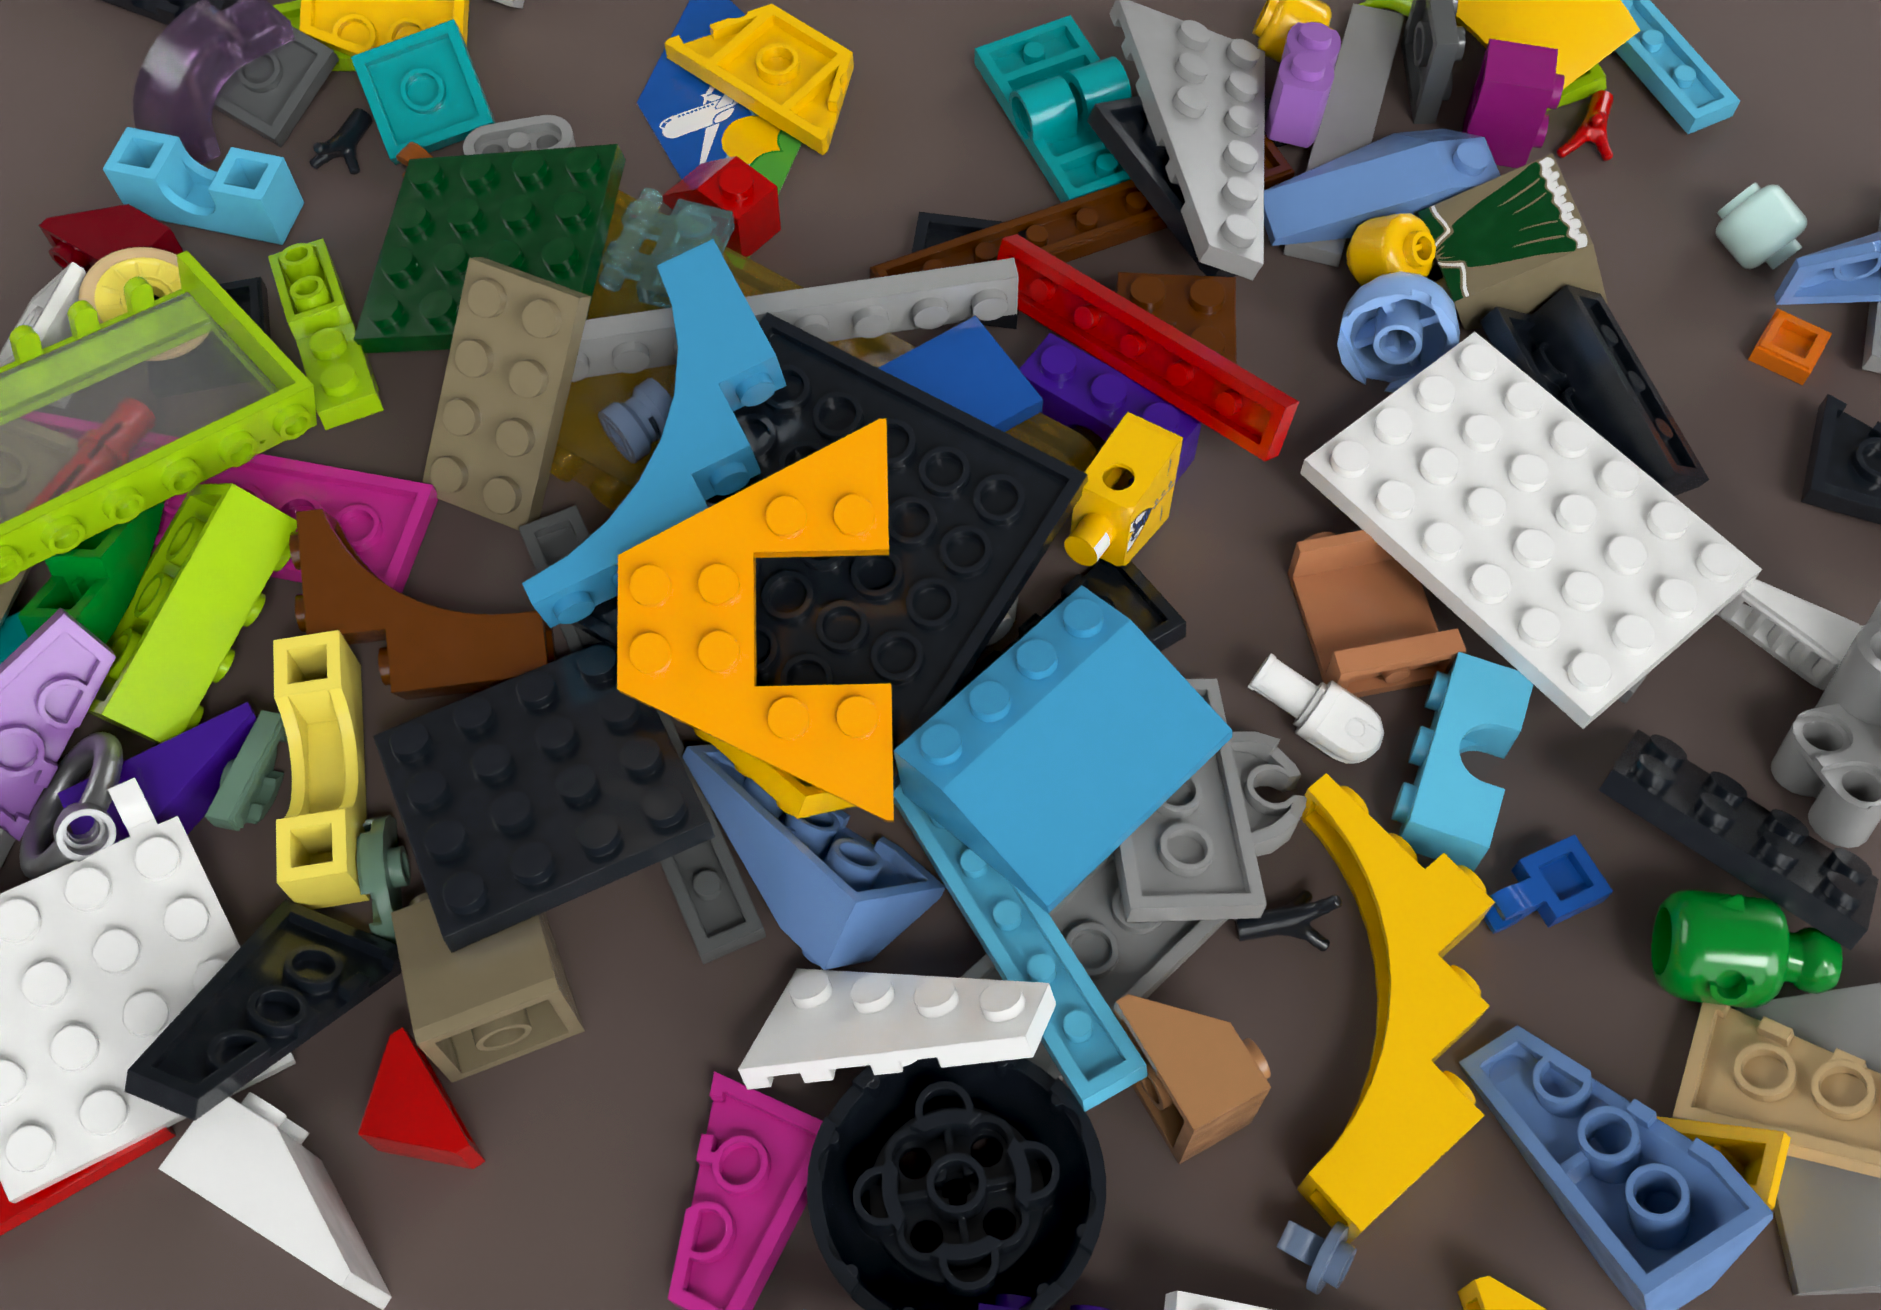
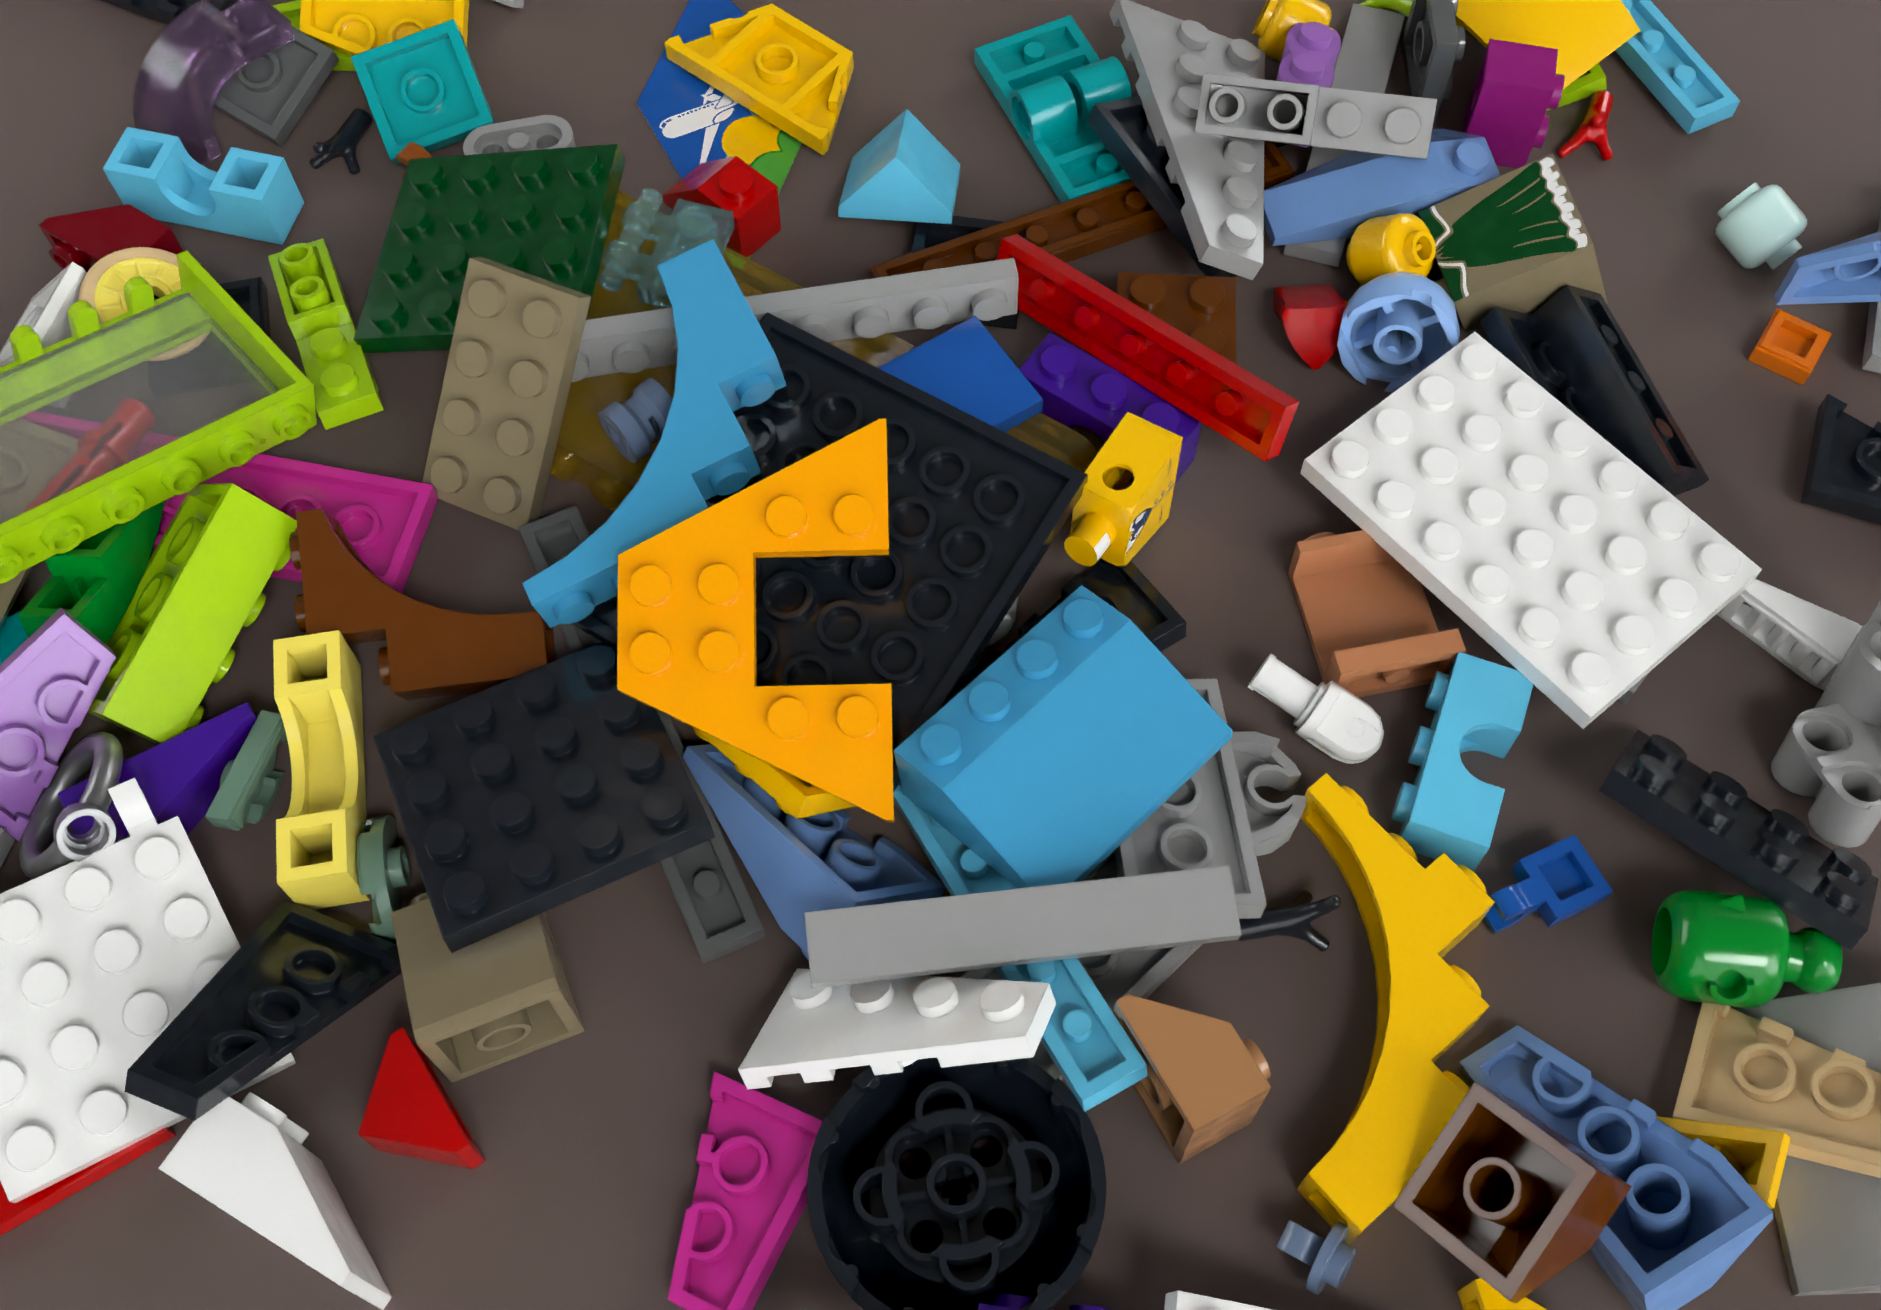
none -> light grey tile [804,865,1242,988]
none -> medium azure slope [838,109,961,224]
none -> light grey slope [1195,73,1437,159]
none -> red tile [1273,284,1348,370]
none -> reddish brown slope [1393,1082,1632,1303]

